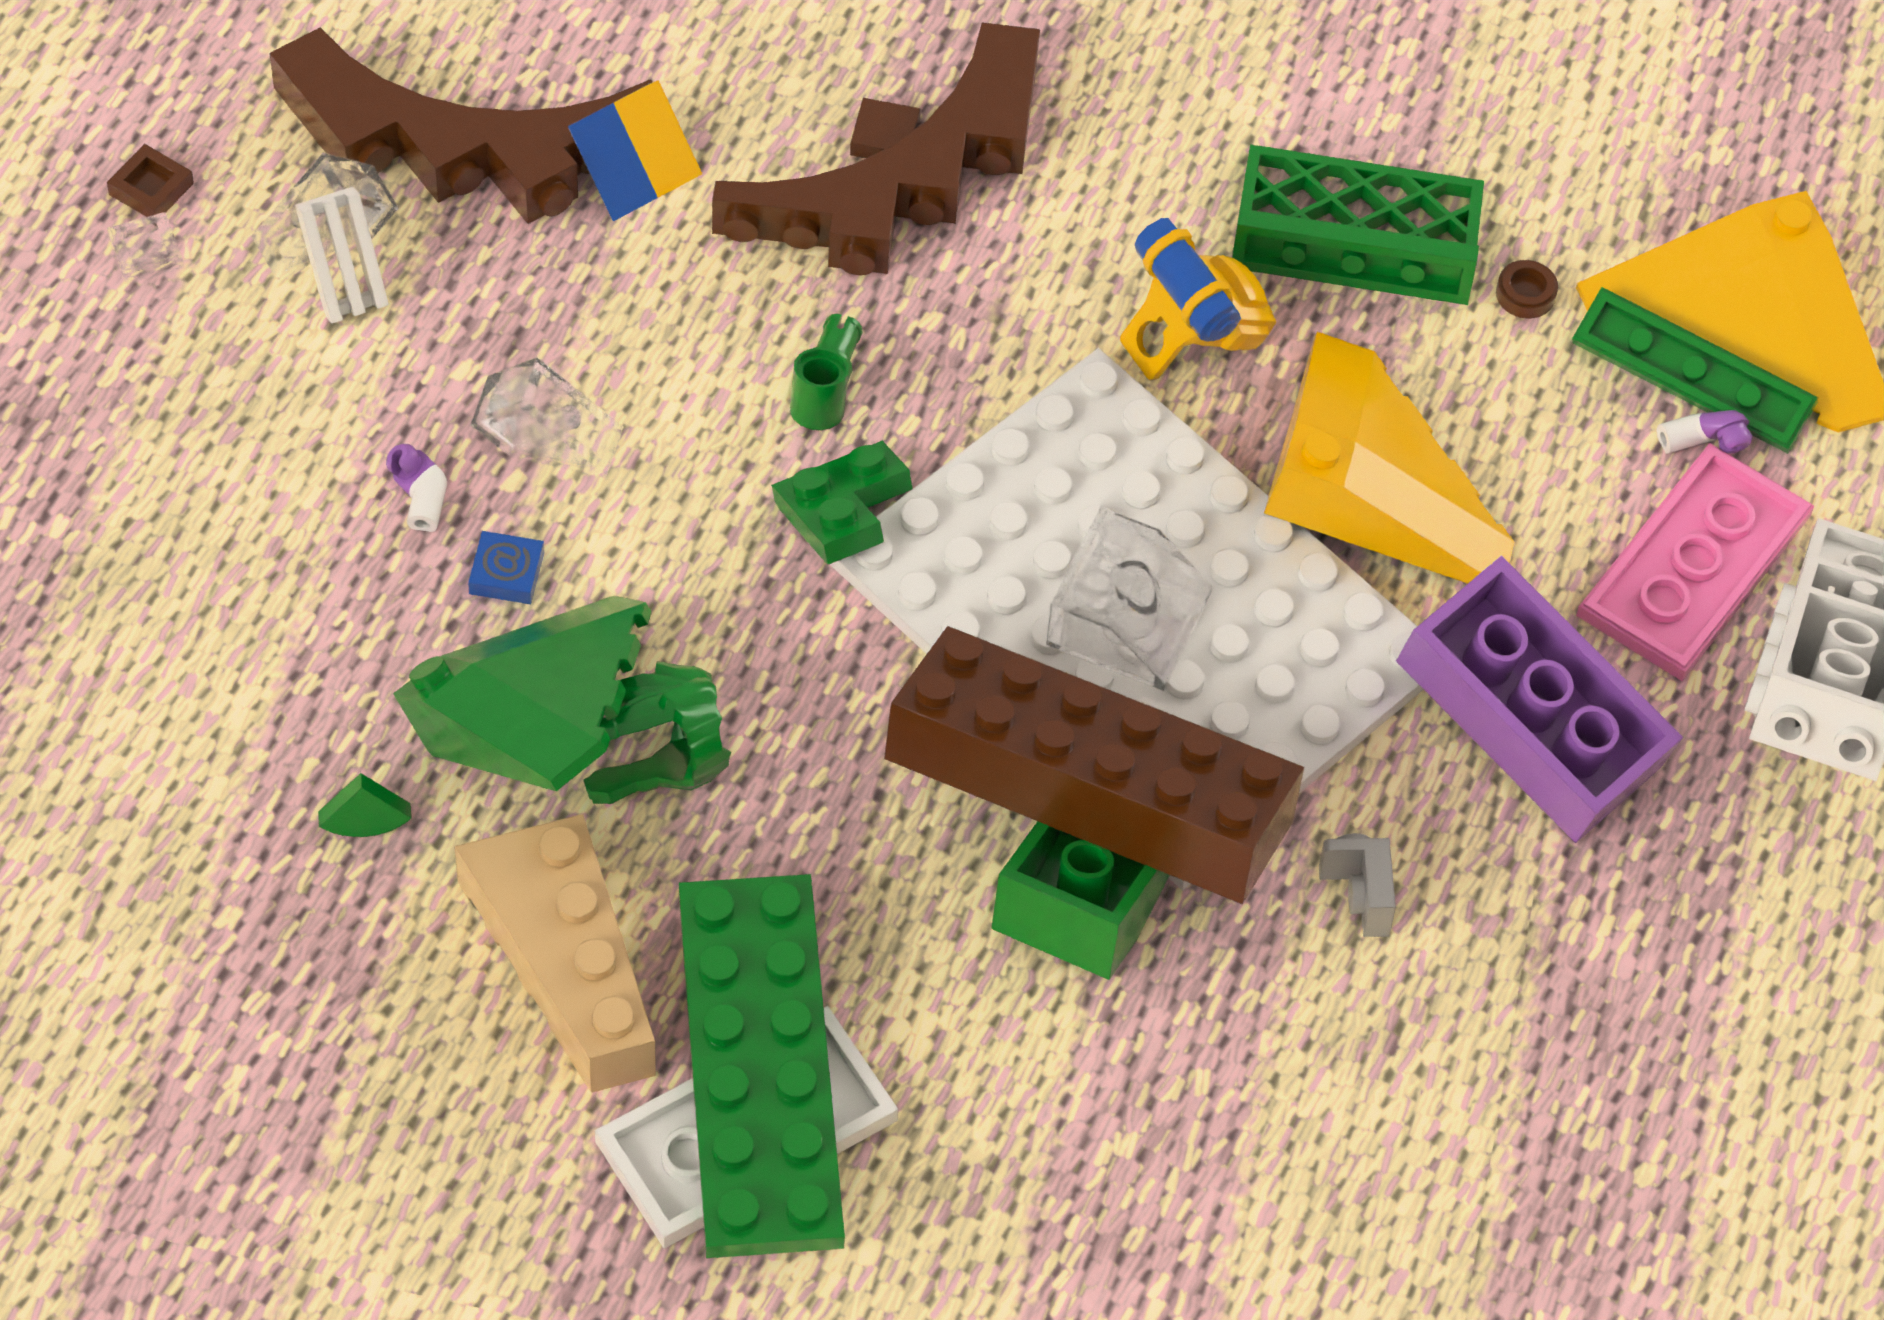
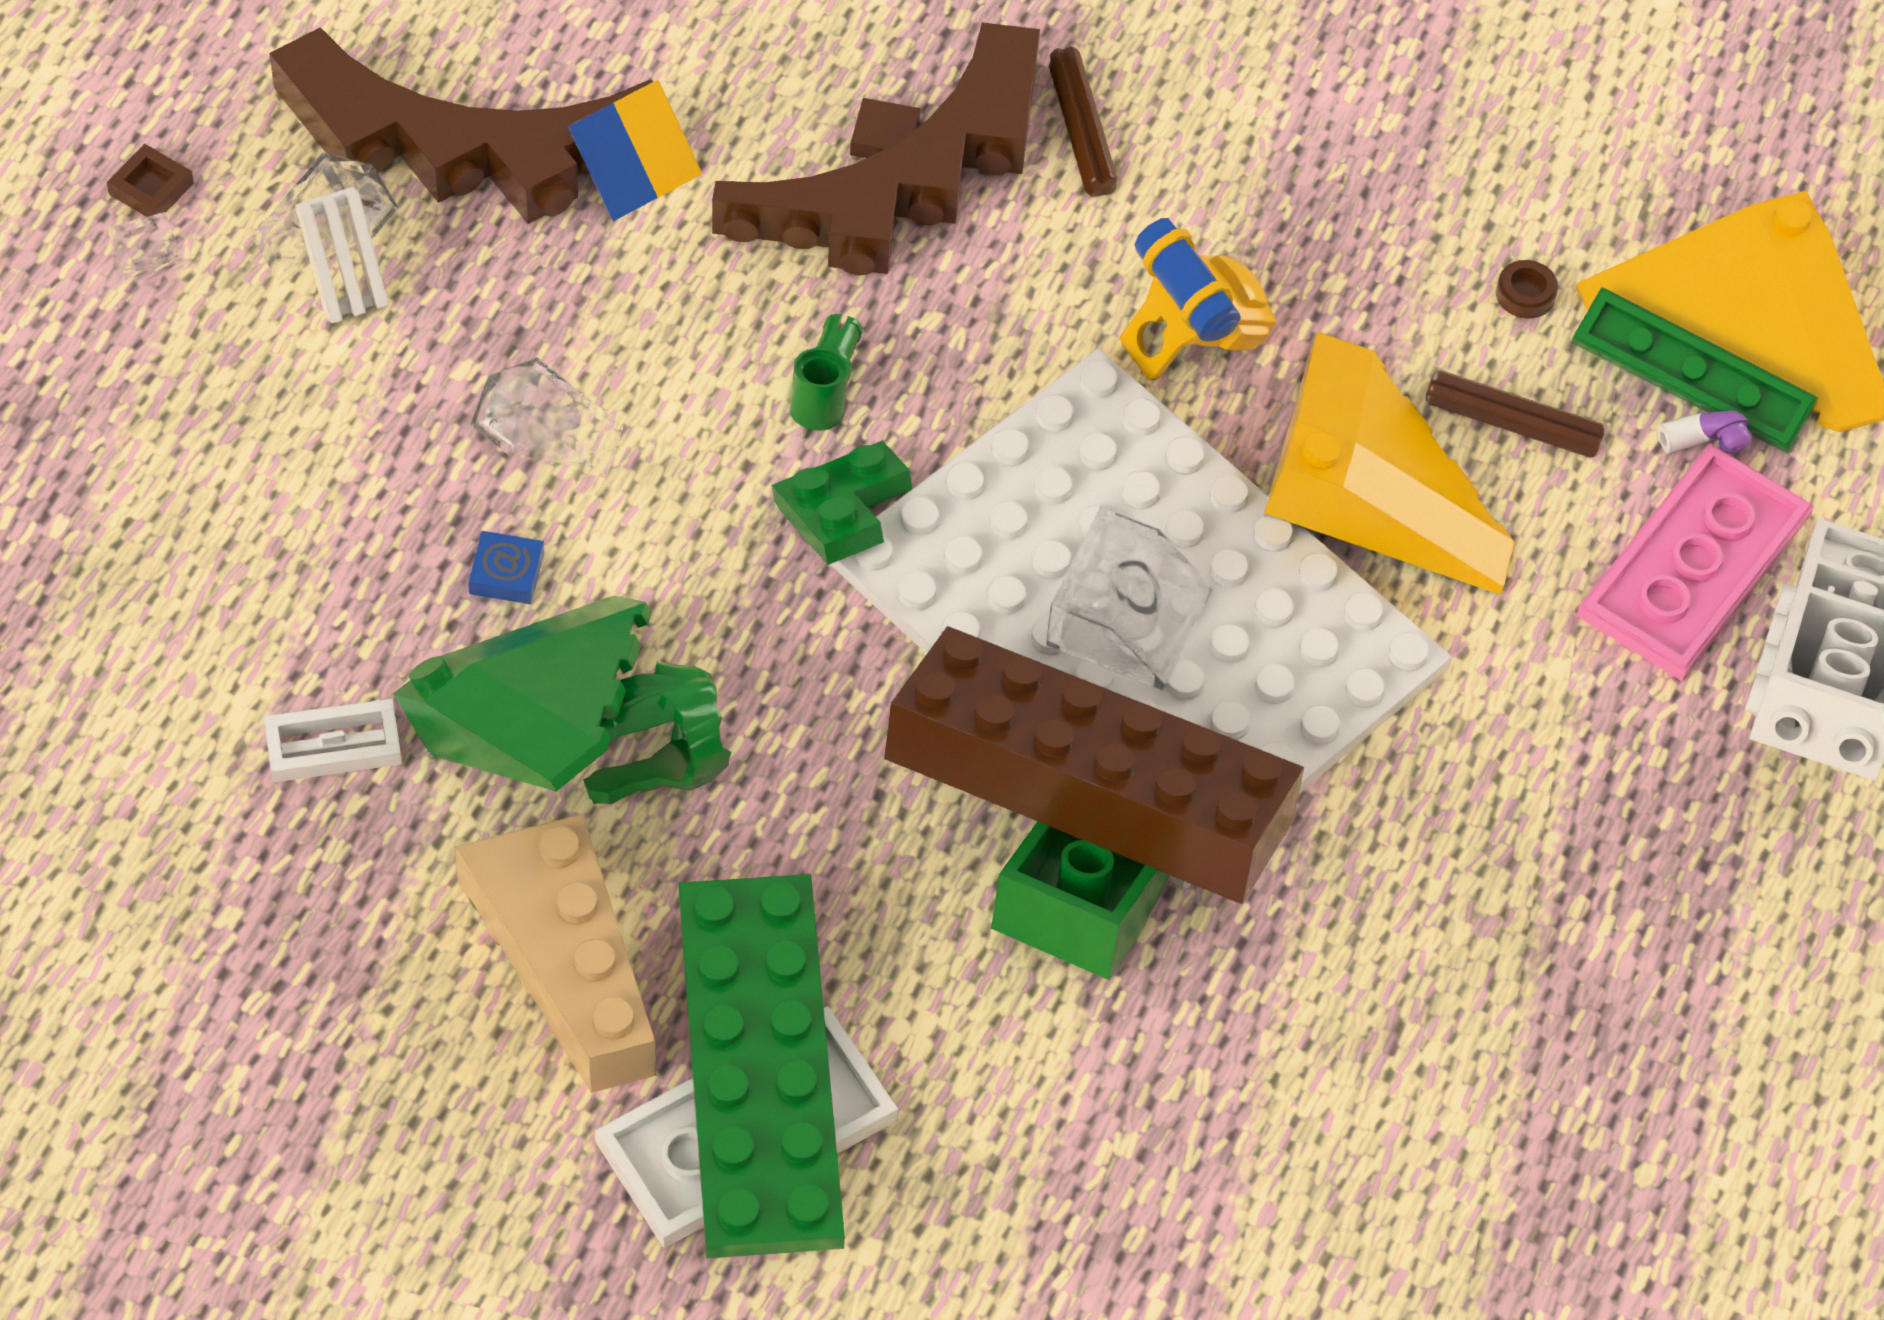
green tile [318,773,412,837] -> none
arm [386,444,447,532] -> none
green fence [1232,144,1484,305] -> none
light grey bracket [1319,833,1396,937] -> none
medium lavender brick [1396,555,1684,843] -> none
none -> white tile [264,698,402,782]
none -> reddish brown axle [1049,46,1117,197]
none -> reddish brown axle [1426,370,1605,458]

